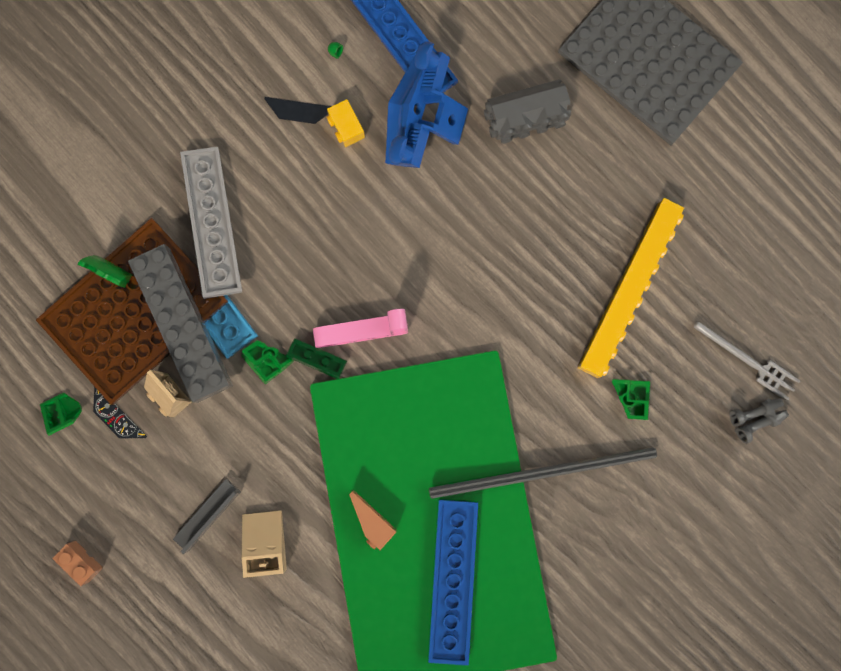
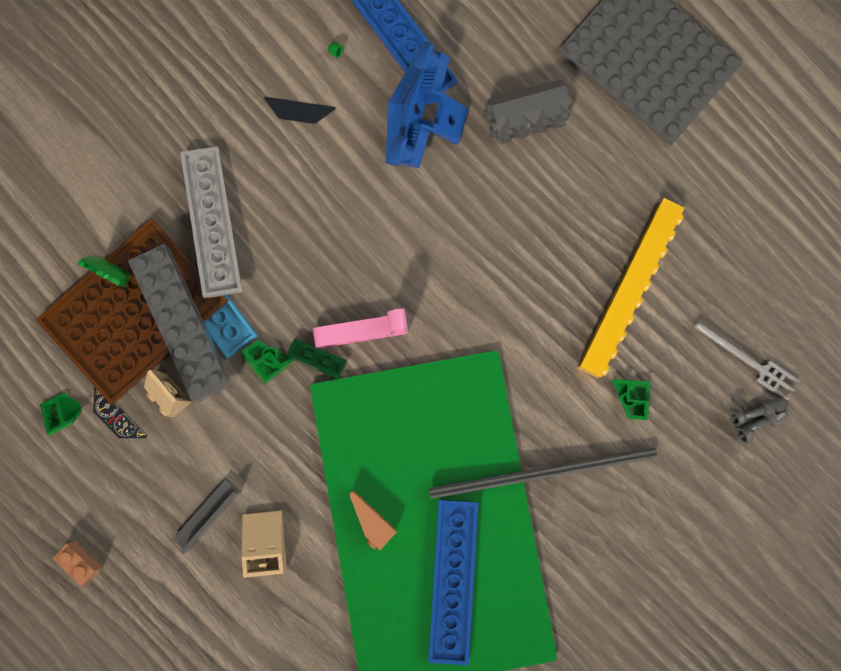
yellow brick [326,99,365,147] -> none

